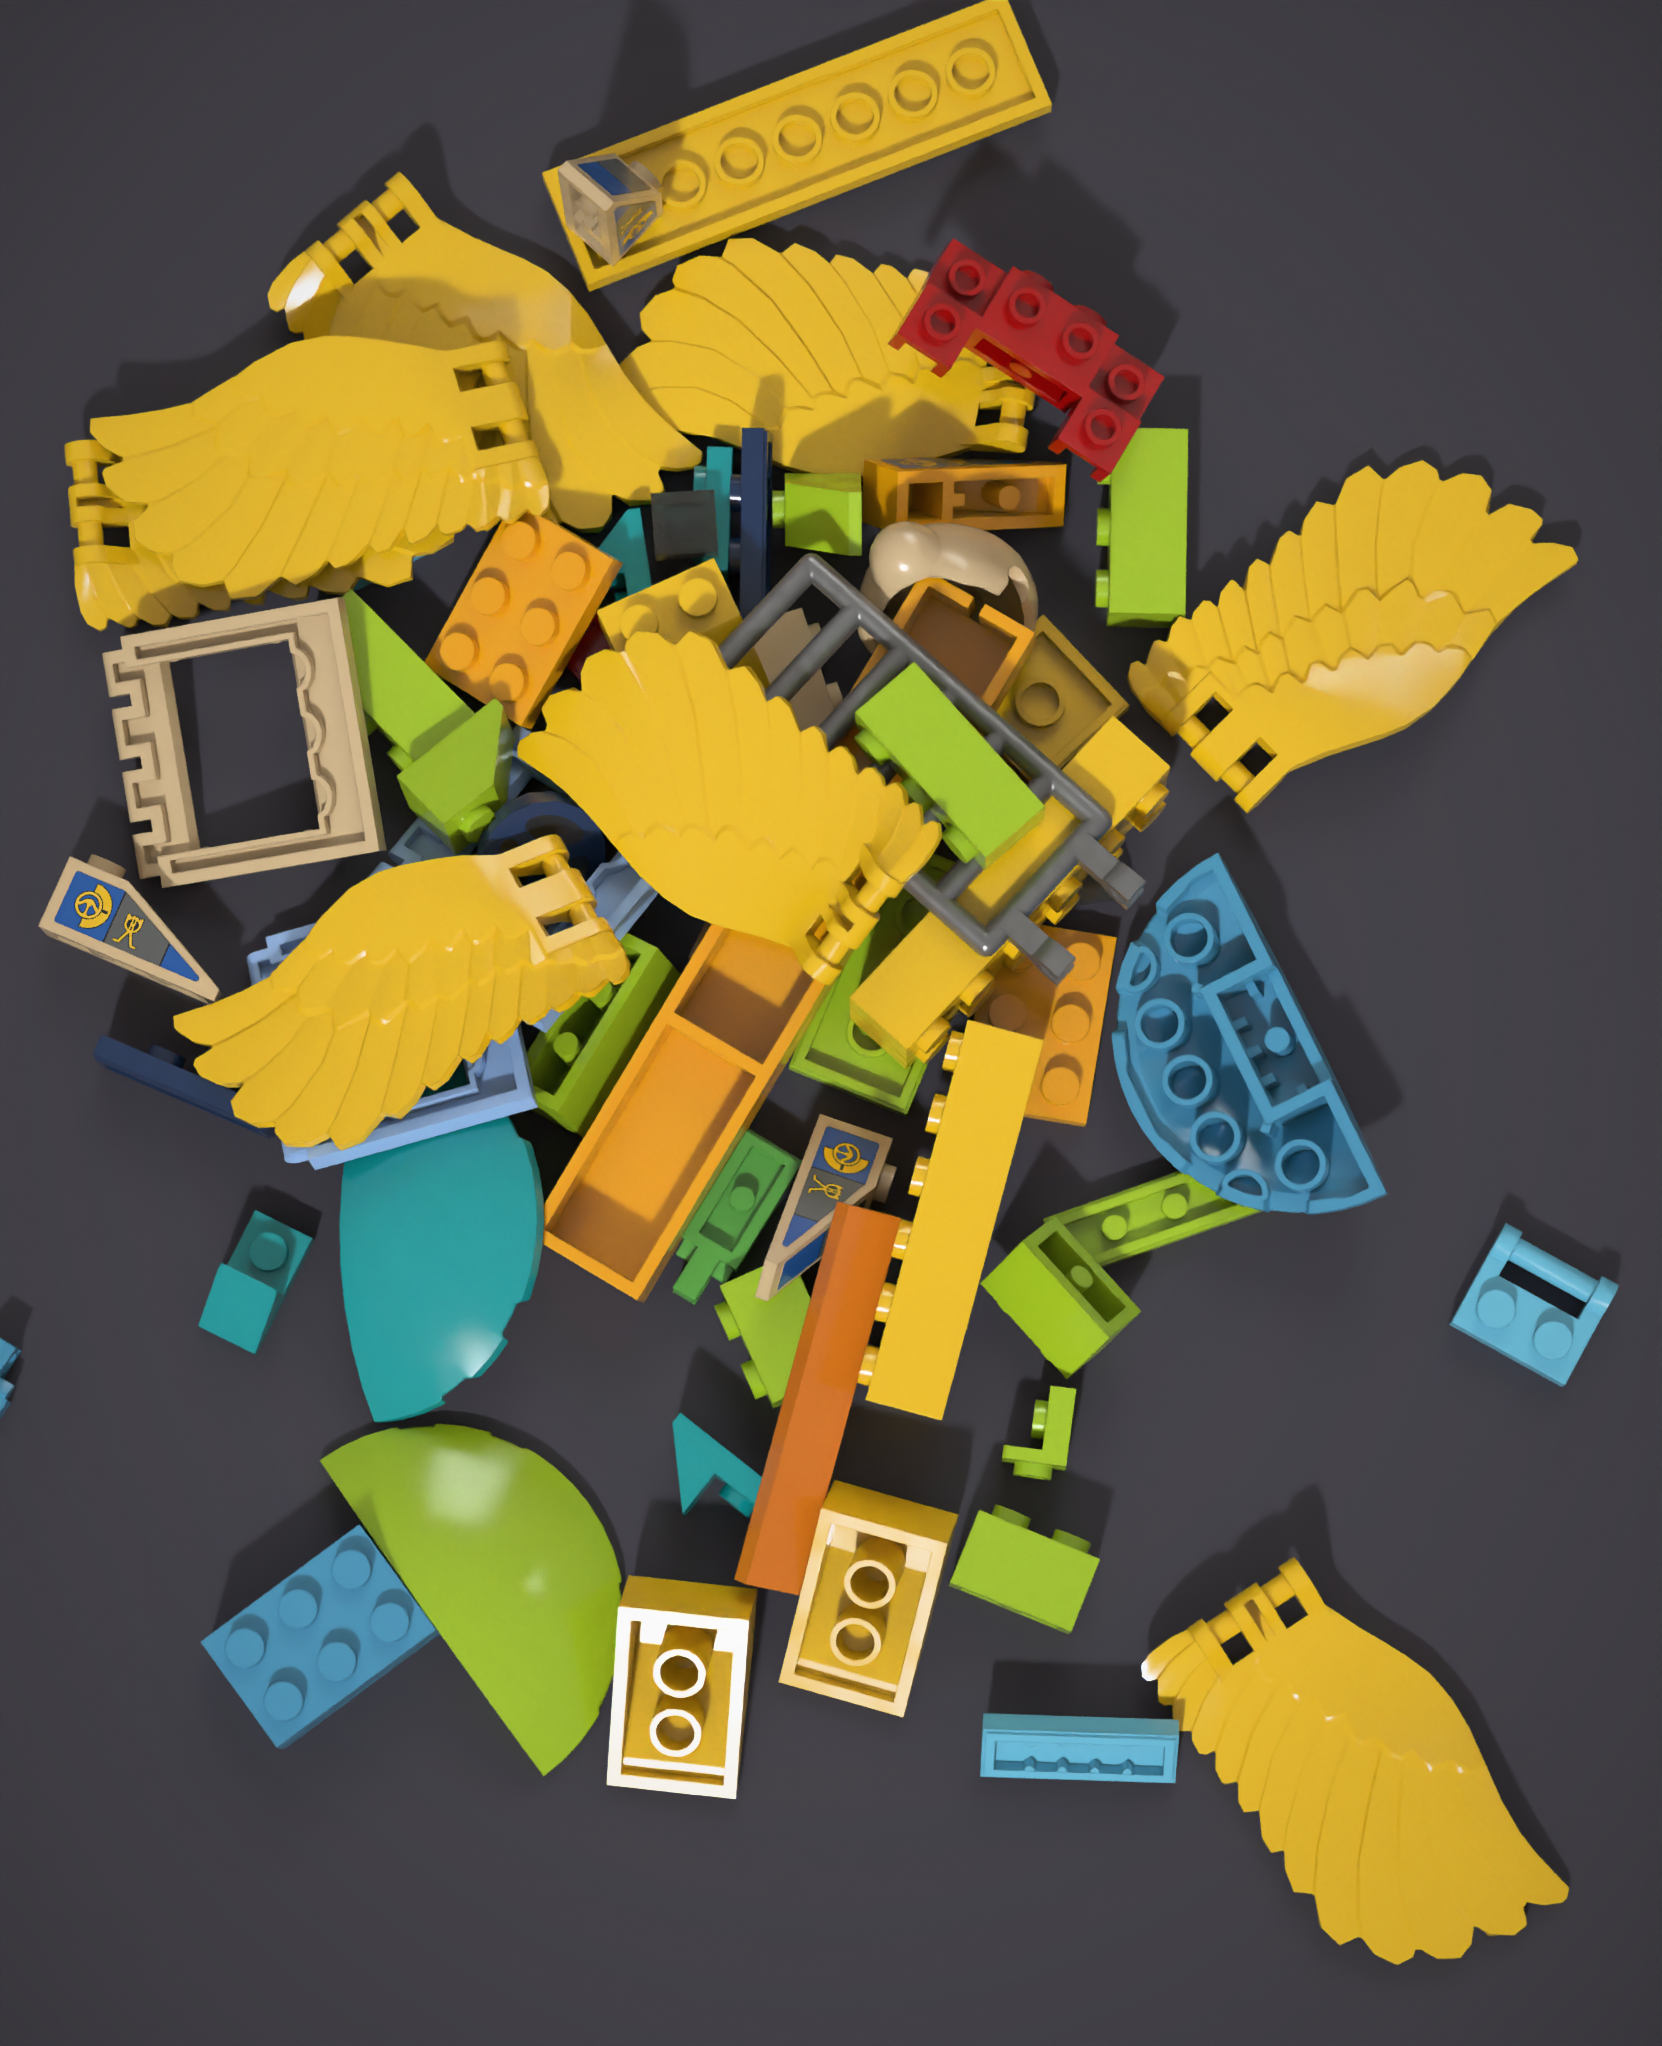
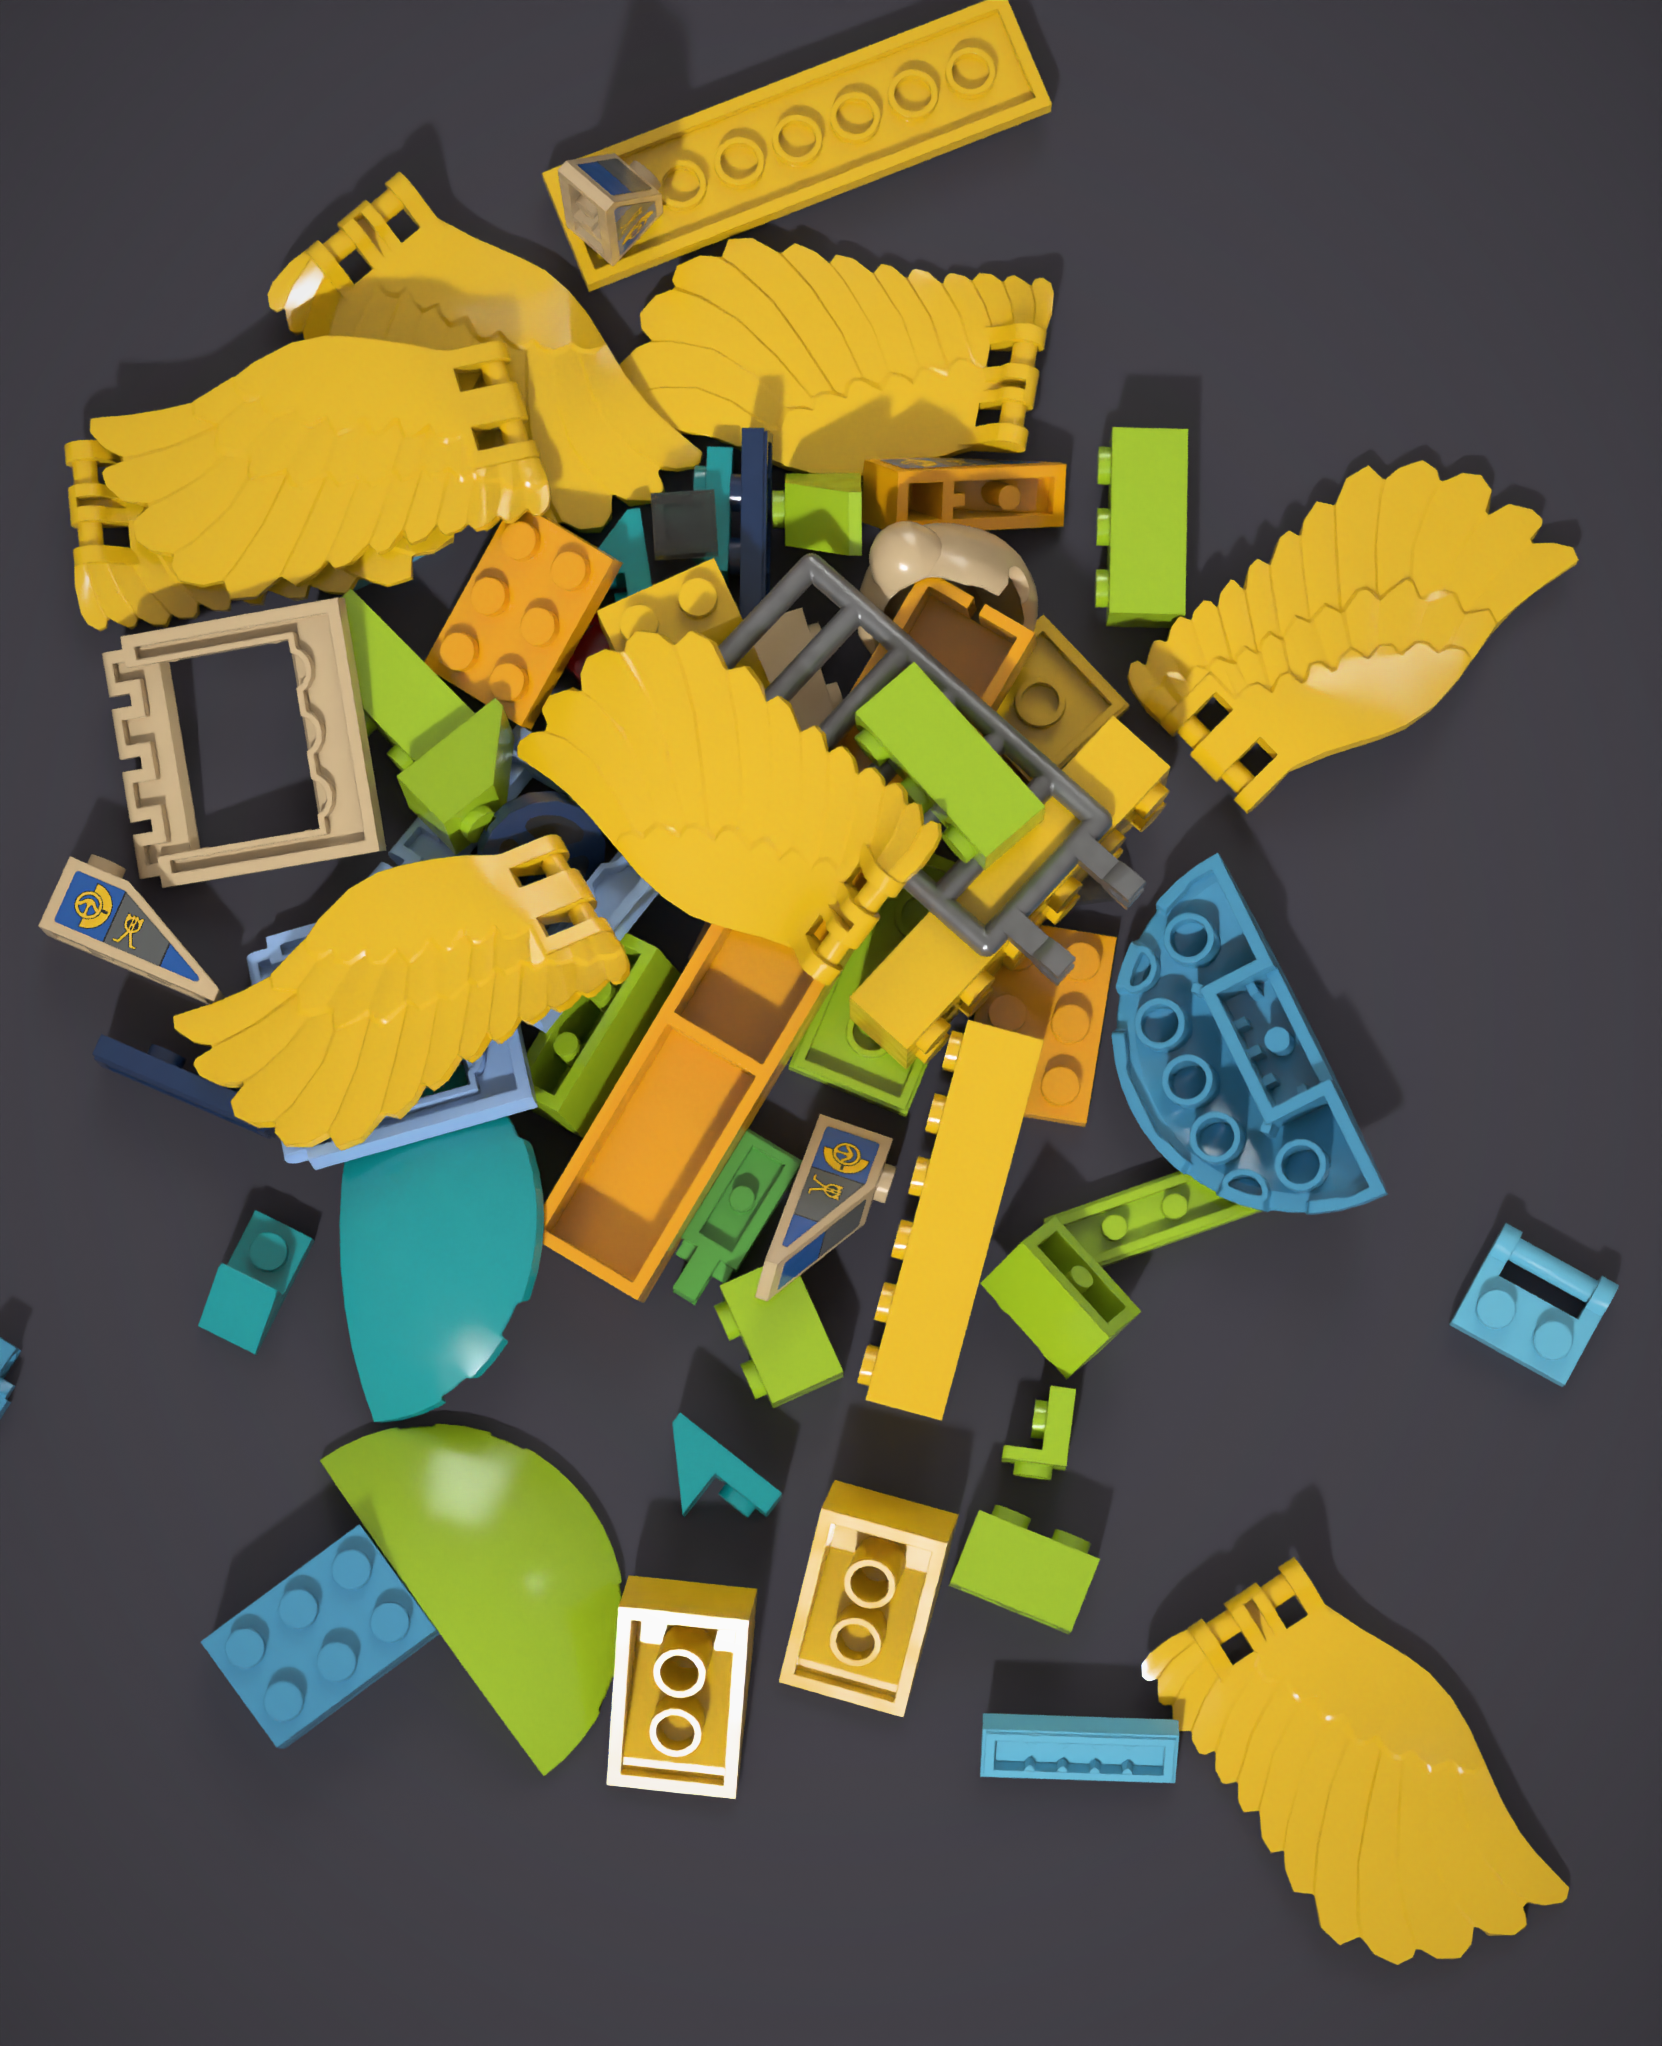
orange tile [734,1201,902,1595] -> none
red bracket [888,238,1165,483] -> none

